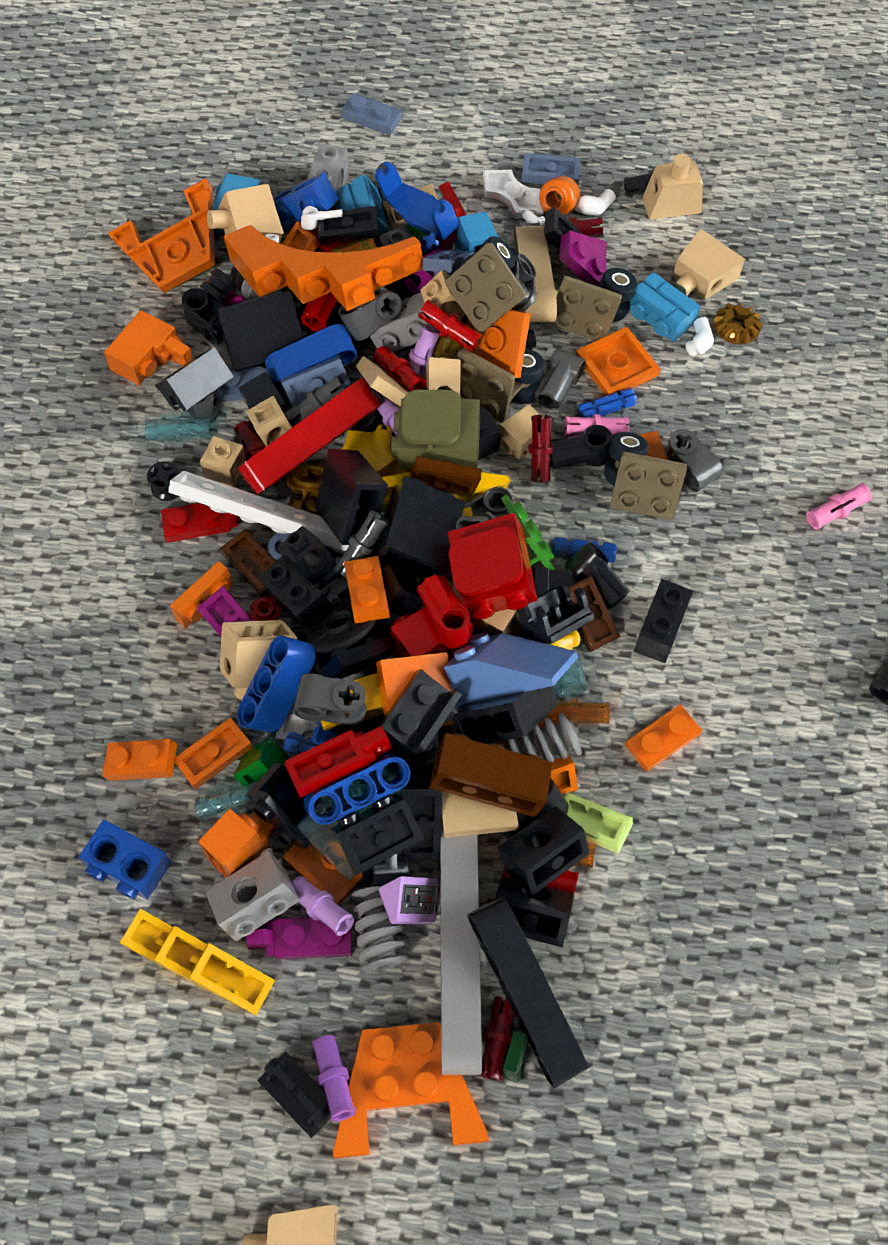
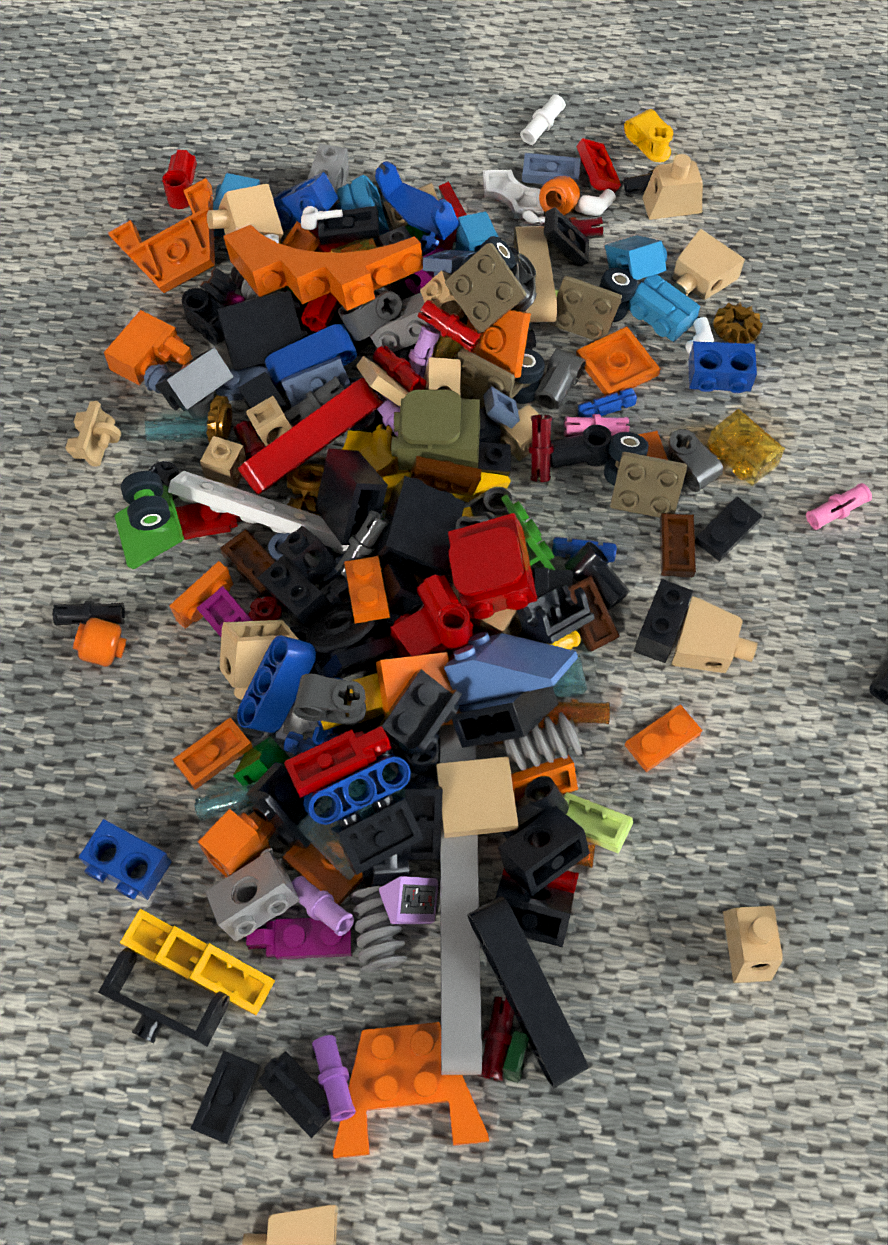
orange plate [102,739,177,781] -> none
sand blue plate [340,93,402,135] -> none
reddish brown brick [429,733,552,817] -> none
magenta wing [559,231,607,287] -> none
none -> black pin [52,601,125,626]
none -> tan hips [65,401,121,467]
none -> orange head [73,618,127,667]
none -> black piece [98,948,230,1047]
none -> plate [115,471,184,569]
none -> sand blue plate [144,364,172,394]
none -> red piece [162,150,197,209]
none -> black plate [190,1051,261,1145]
none -> pearl gold gear [206,395,232,443]
none -> black brick [478,442,511,477]
none -> sand blue plate [483,386,520,429]
none -> white pin [520,95,566,145]
none -> red plate [576,138,621,193]
none -> dark azure brick [605,235,667,280]
none -> yellow piece [624,109,673,162]
none -> reddish brown plate [660,513,696,577]
none -> tan torso [671,596,758,673]
none -> blue brick [688,341,757,393]
none -> black plate [695,497,762,562]
none -> clear yellow brick [707,409,785,486]
none -> tan torso [723,906,783,983]

